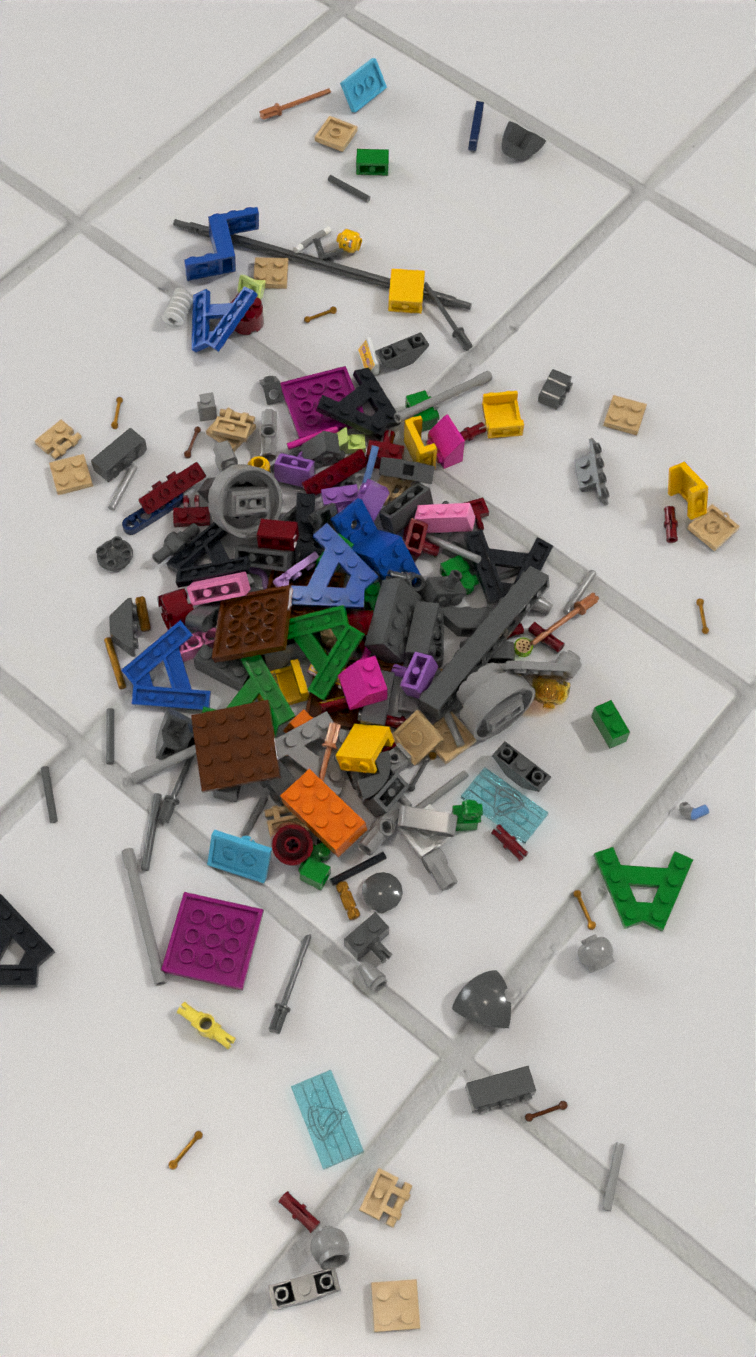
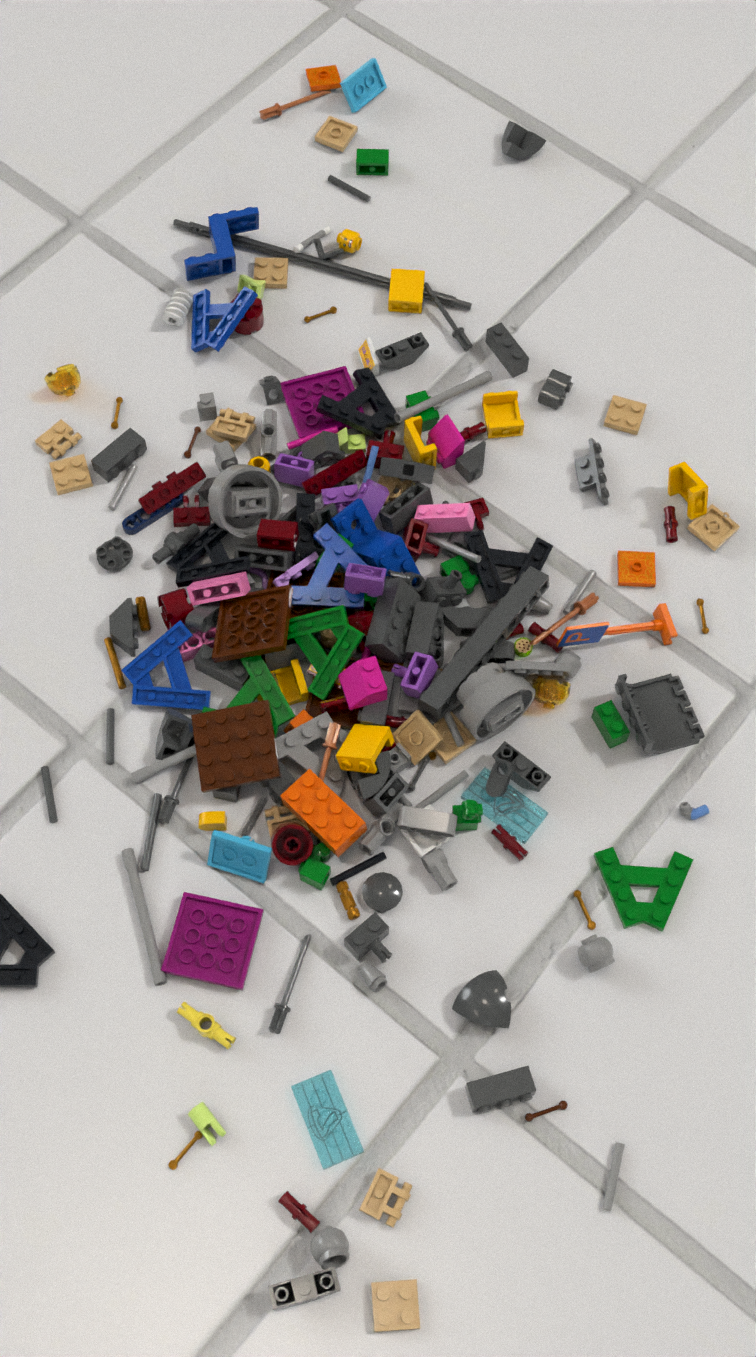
dark blue beam [468,101,484,151] -> none
none -> clear yellow cylinder [44,364,81,397]
none -> yellowish green hinge [188,1102,226,1146]
none -> yellow piece [198,811,227,831]
none -> orange plate [306,65,342,92]
none -> medium lavender slope [344,563,387,597]
none -> dark grey slope [455,441,486,483]
none -> dark grey brick [485,322,529,378]
none -> dark grey piece [485,759,514,797]
none -> orange piece [556,603,678,647]
none -> dark grey hinge [615,674,705,755]
none -> orange plate [617,551,656,587]

